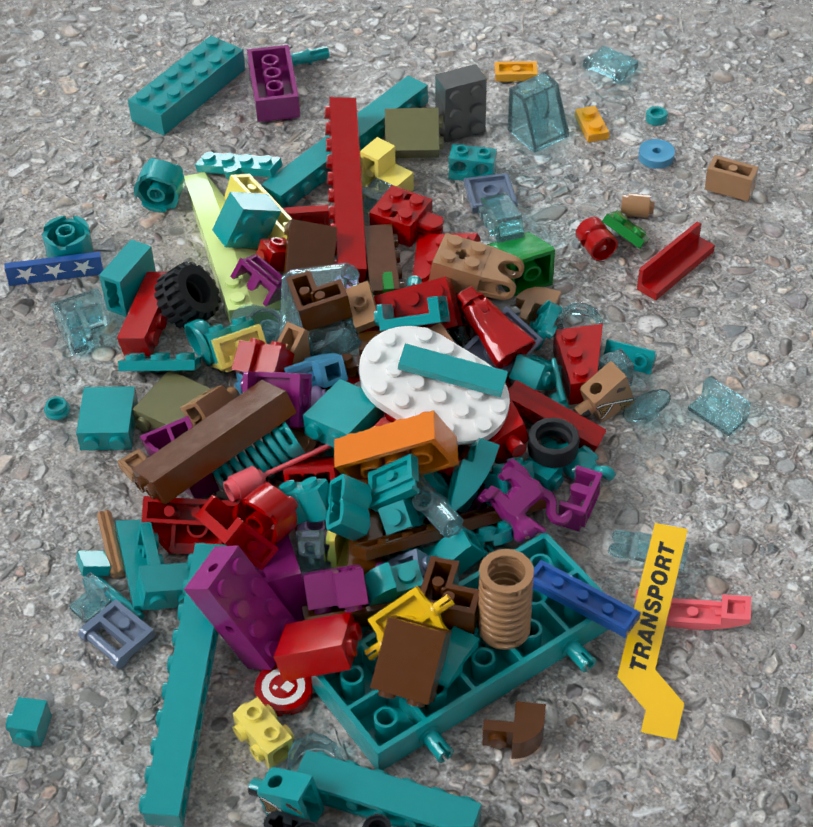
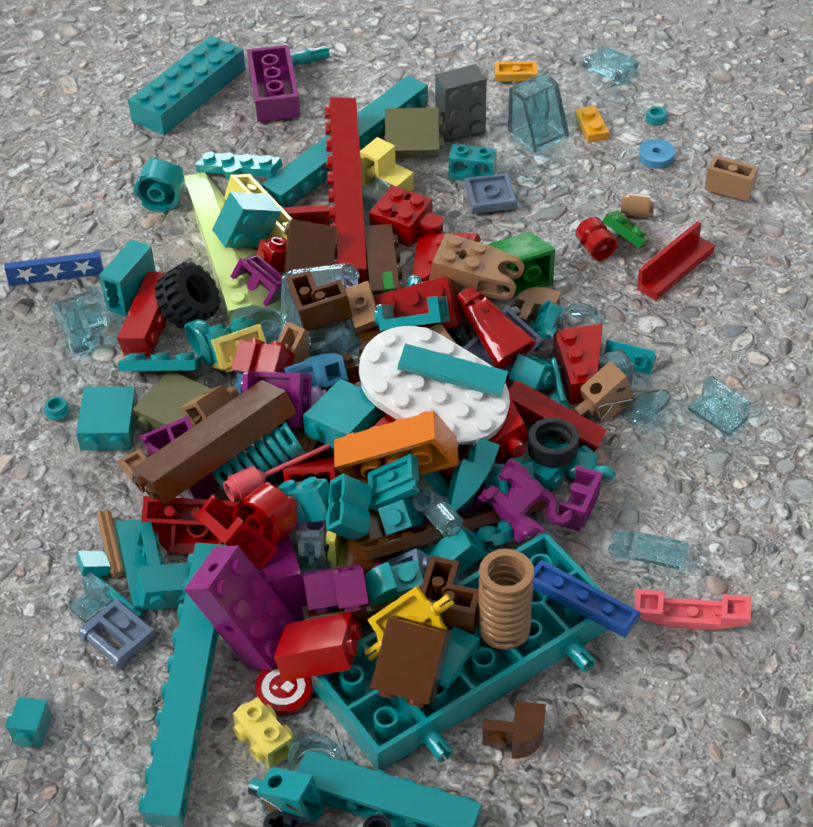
teal brick [42,215,93,258] -> none
clear light blue brick [478,192,525,243] -> none
yellow sticker [617,523,688,740] -> none

